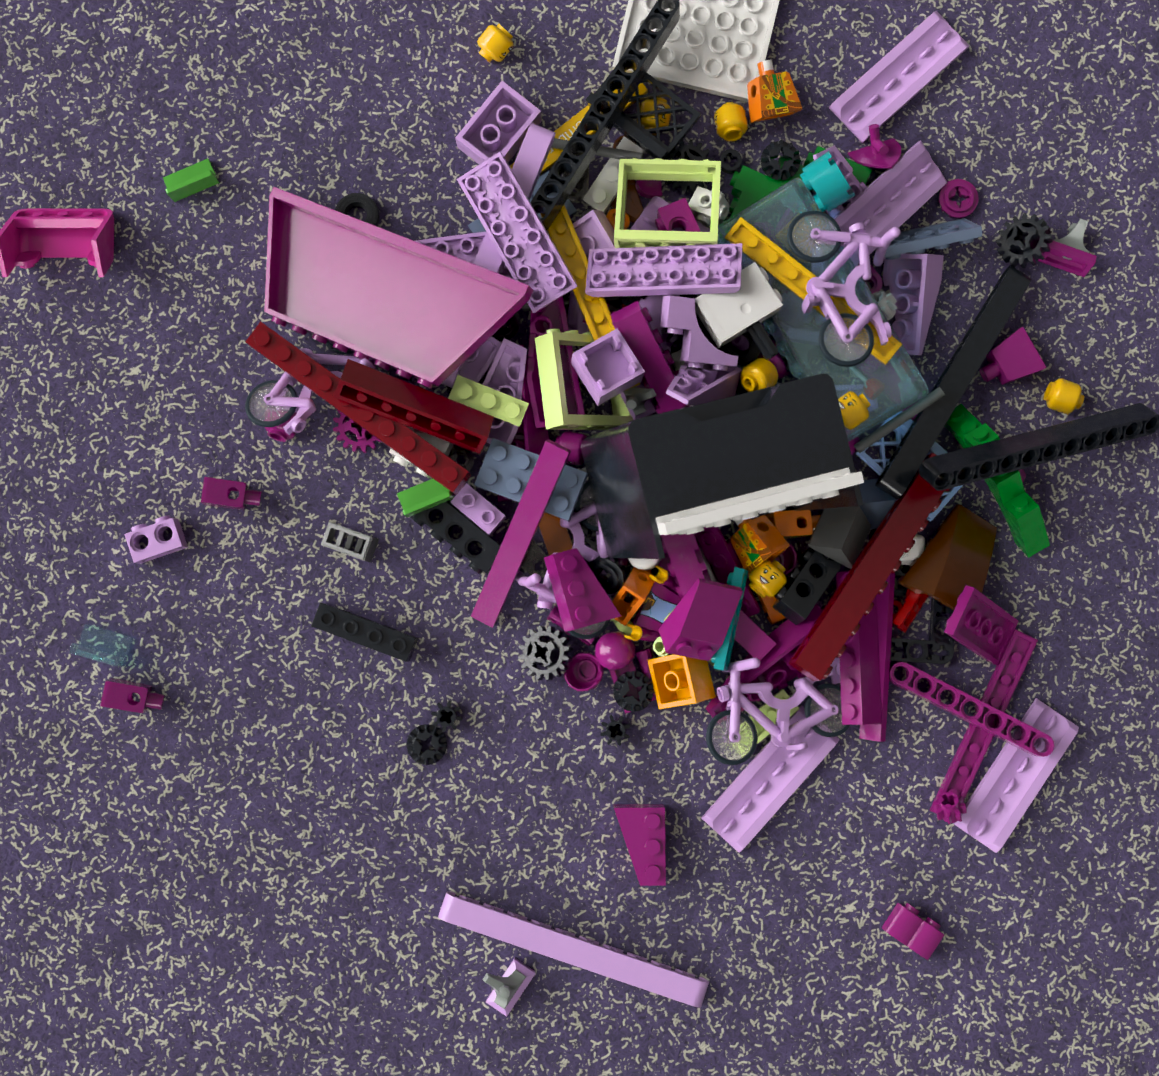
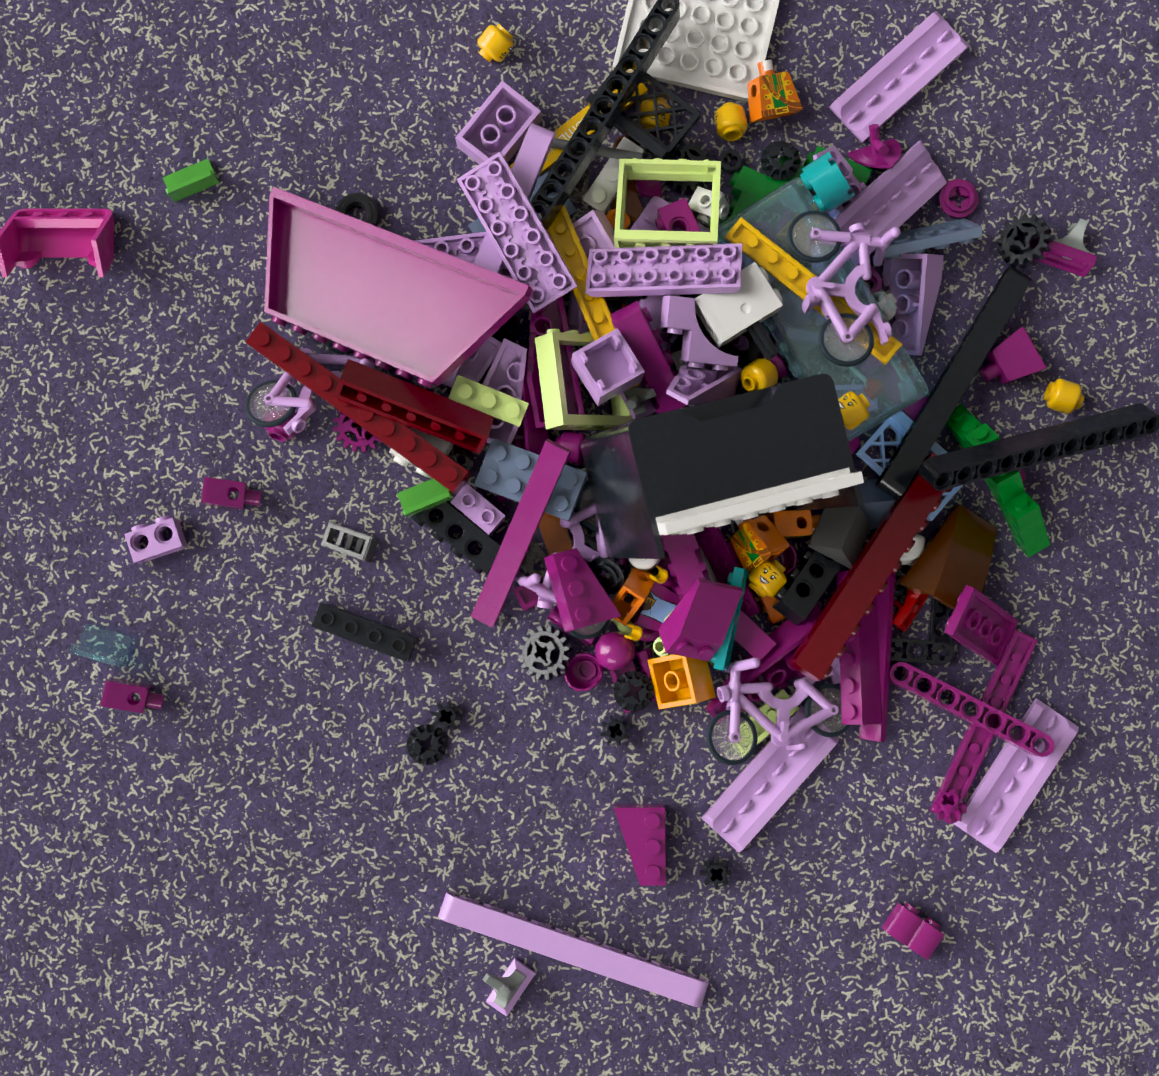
dark grey bar [854,387,945,453] -> none
none -> magenta tile [512,585,539,611]
none -> black gear [699,856,732,890]

